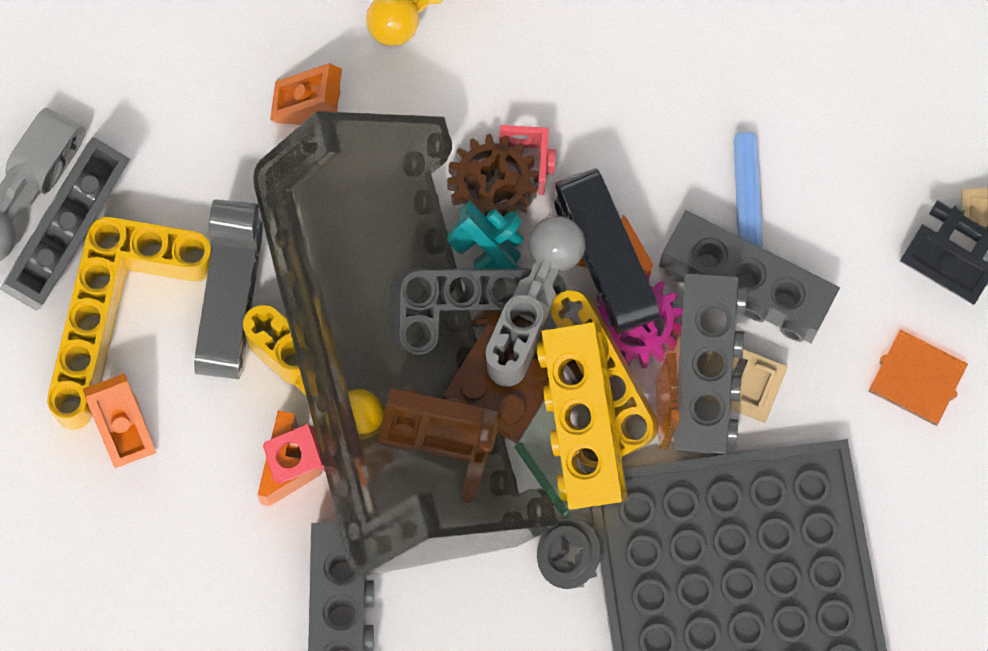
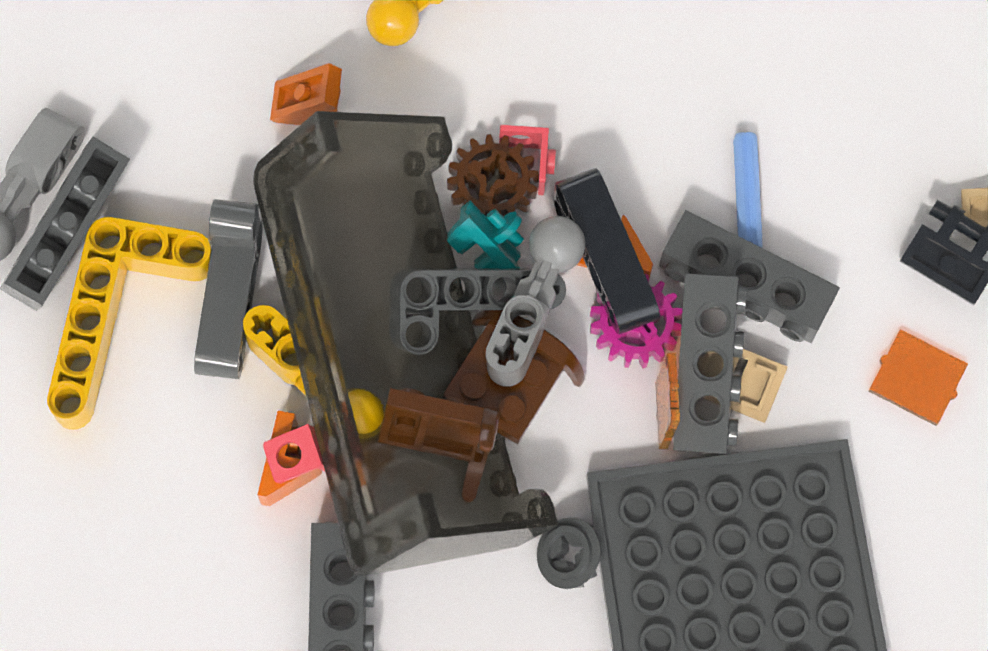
orange slope [83,373,156,468] -> none
clear green piece [514,442,572,519] -> none
yellow brick [537,322,628,510] -> none
yellow beam [551,290,659,468] -> none

